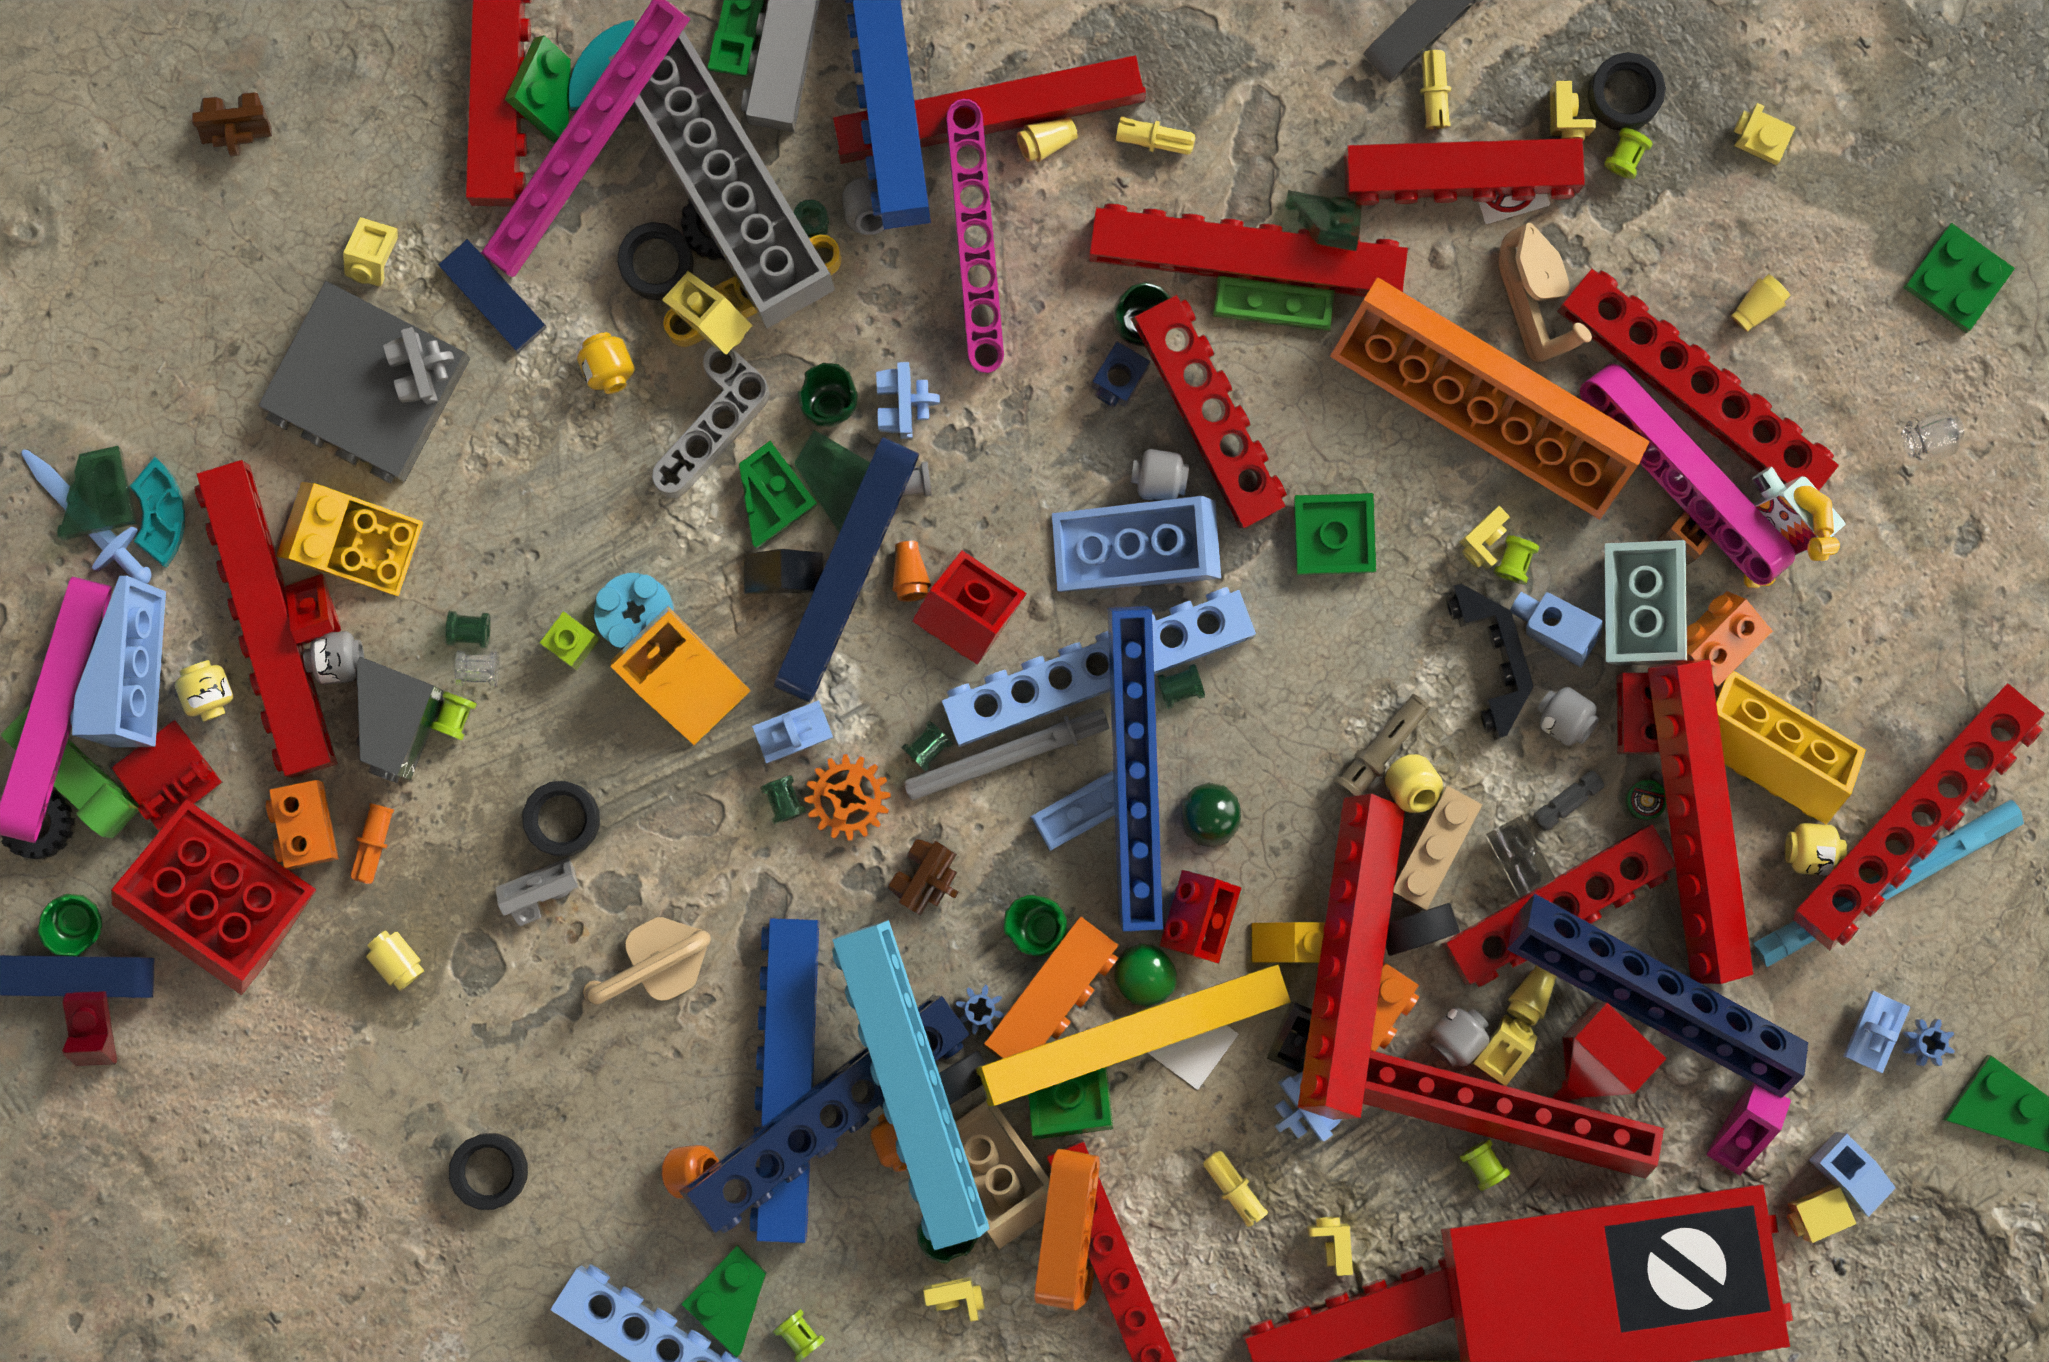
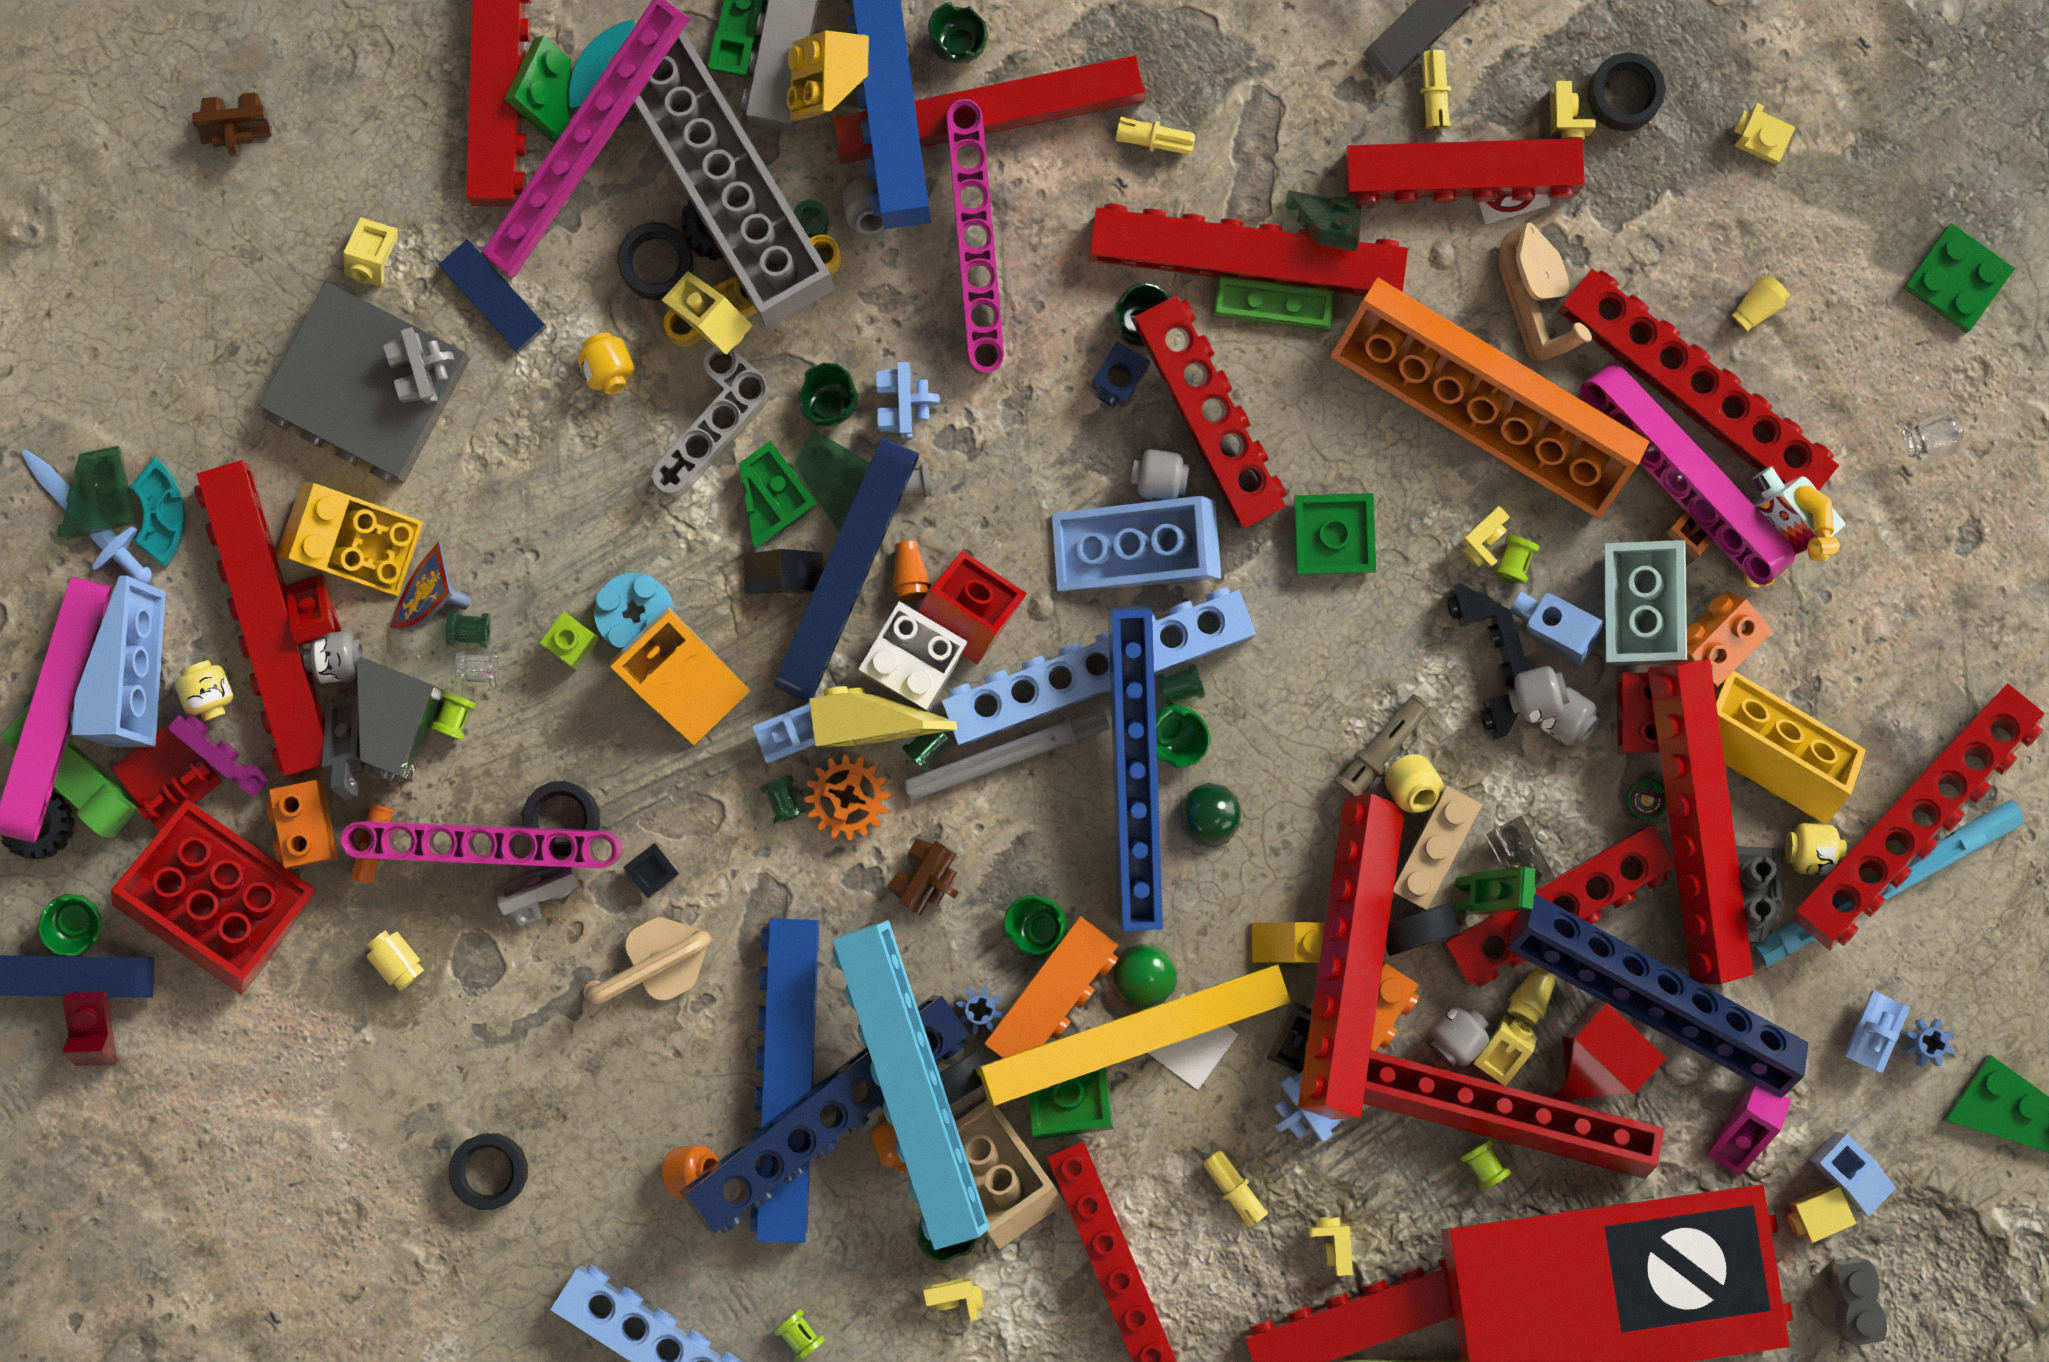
green wing [681,1245,767,1358] -> none
light yellow cone [1017,117,1078,162] -> none
light blue tile [1031,771,1115,851] -> none
orange beam [1034,1149,1100,1311] -> none
red brick [1159,870,1242,964] -> none
dark grey axle [1533,770,1605,831] -> none
lime bush [1604,128,1653,179] -> none
none -> magenta hinge [169,713,269,797]
none -> dark grey hinge [322,694,365,801]
none -> dark pink beam [341,820,623,868]
none -> shield [391,541,471,630]
none -> black plate [623,843,680,899]
none -> yellow slope [787,31,869,121]
none -> light yellow slope [809,686,957,747]
none -> white slope [858,601,968,712]
none -> dark green hair [928,2,988,64]
none -> green hair [1156,704,1211,768]
none -> green hinge [1453,867,1536,915]
none -> light grey head [1508,666,1570,723]
none -> dark grey connector [1736,846,1782,943]
none -> dark grey brick [1828,1257,1887,1346]

